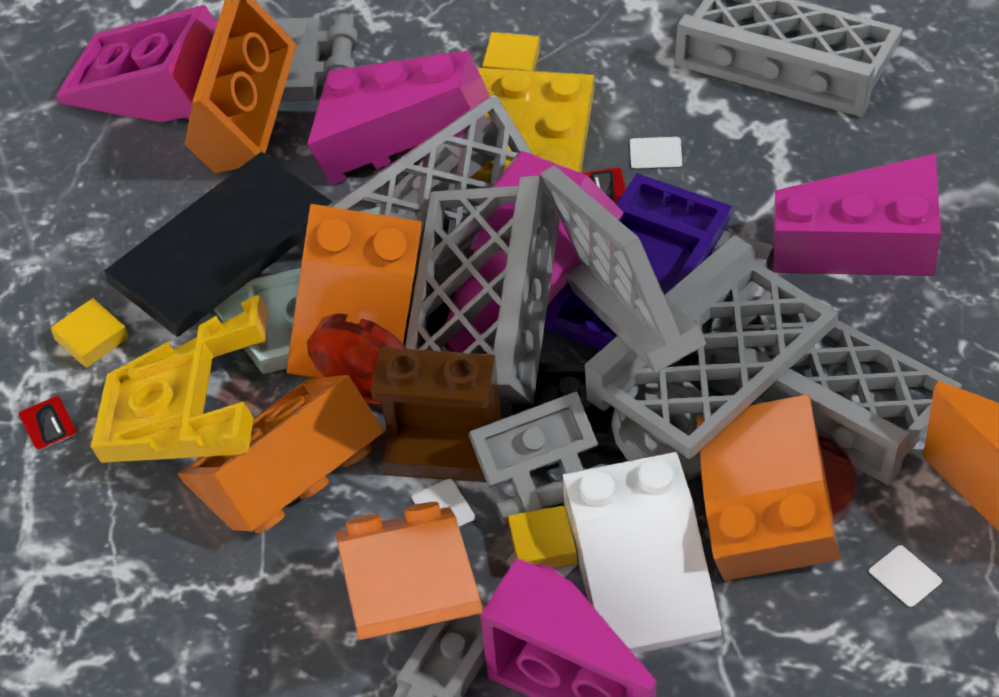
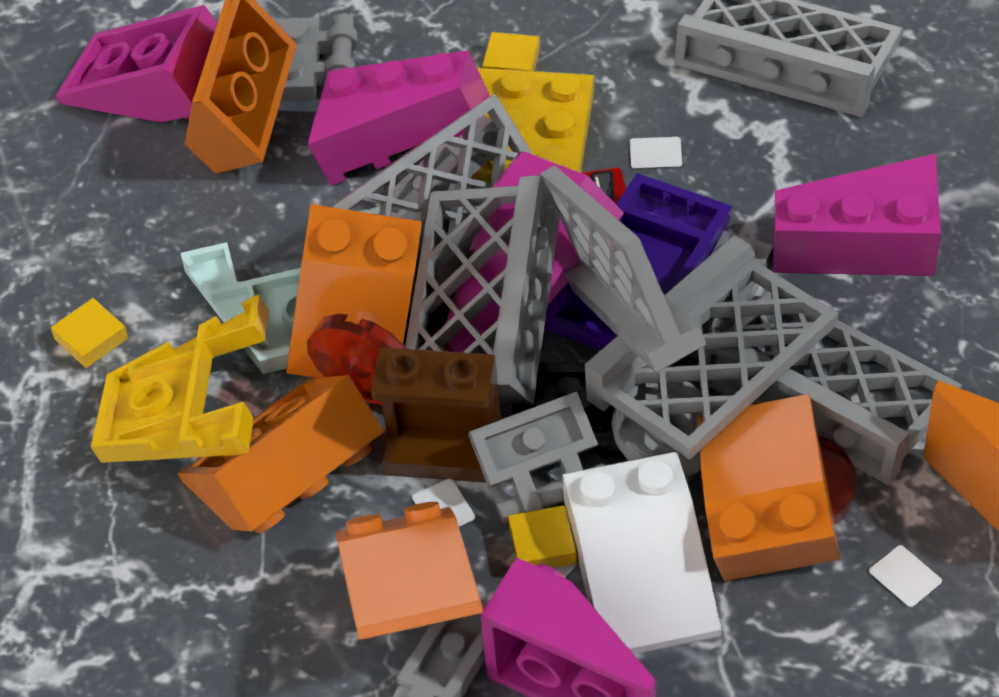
sticker [19,396,77,450] -> none
black tile [104,151,333,338] -> none

